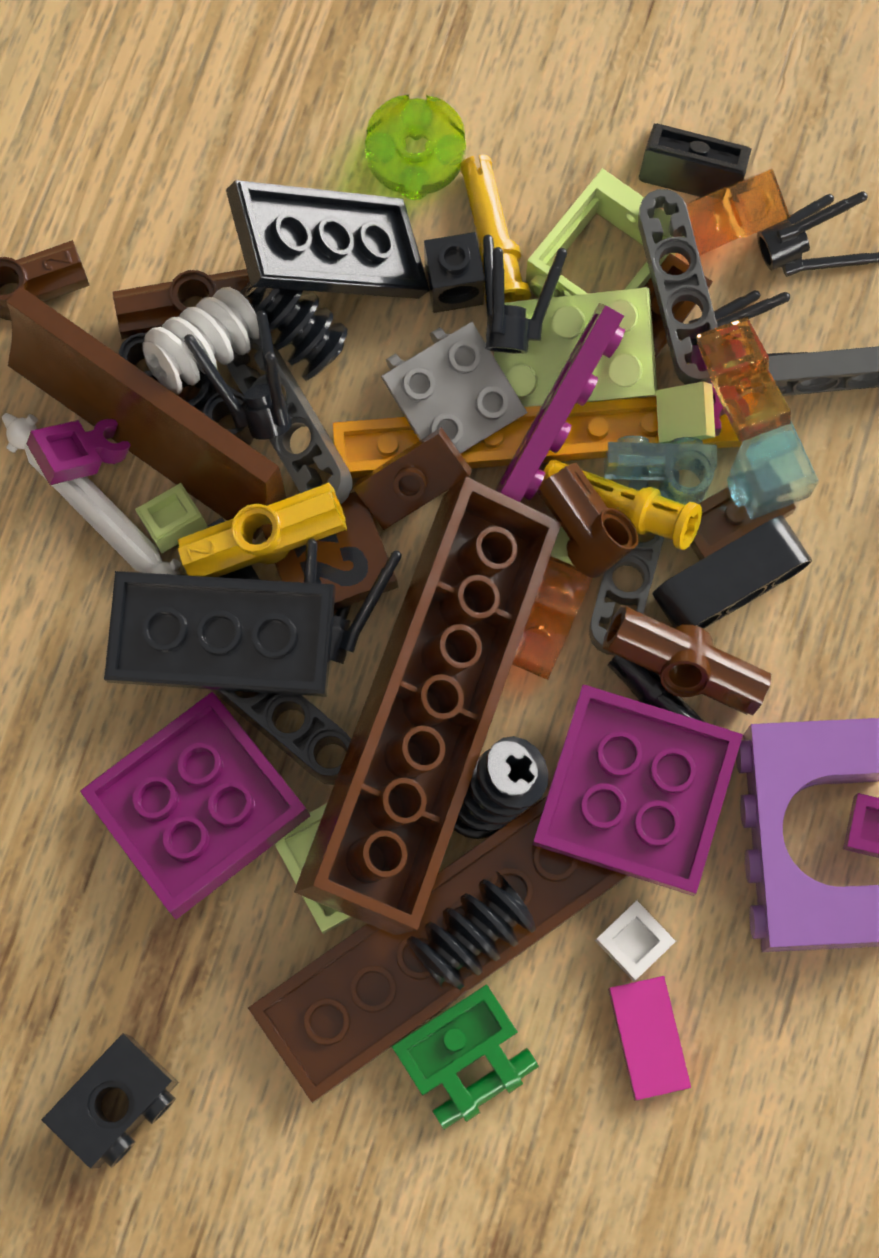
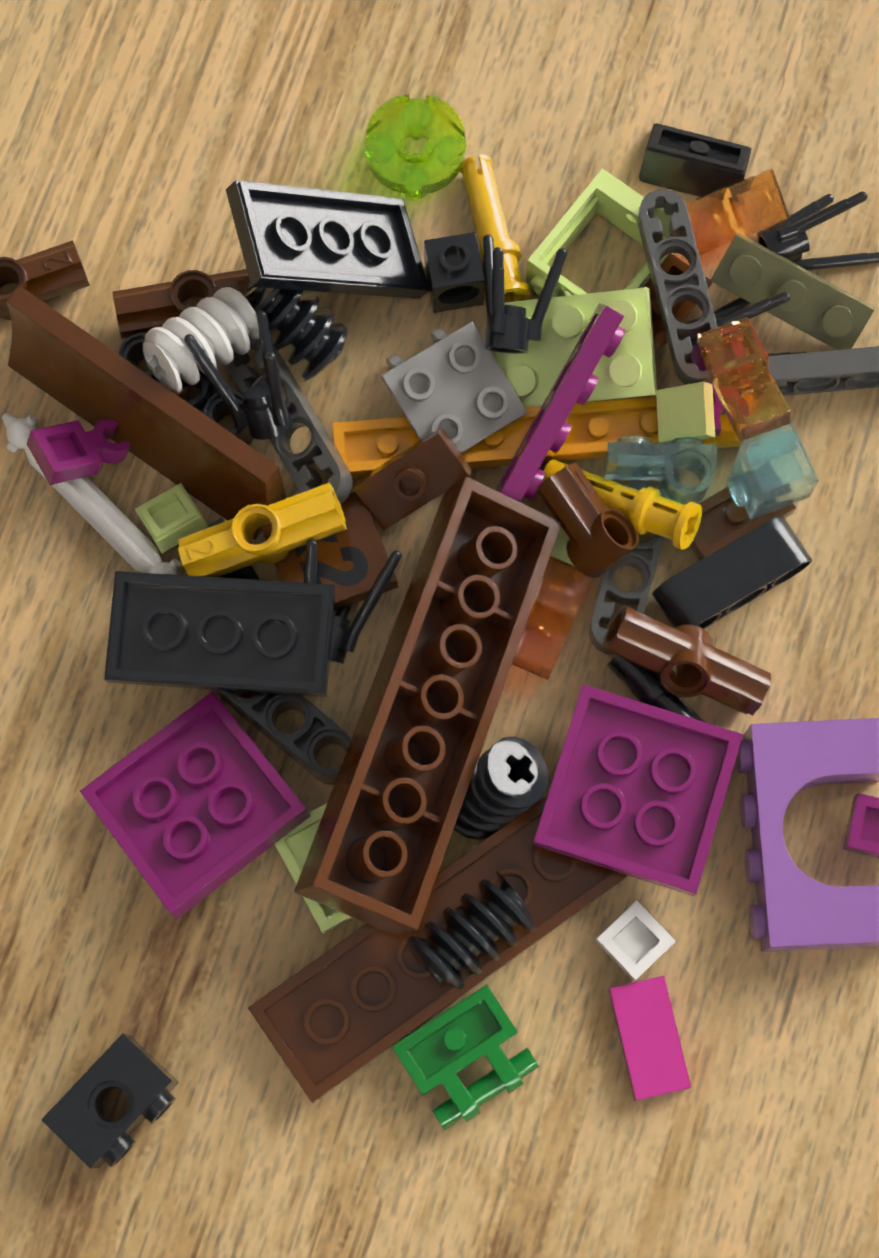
none -> olive plate [711,232,875,350]

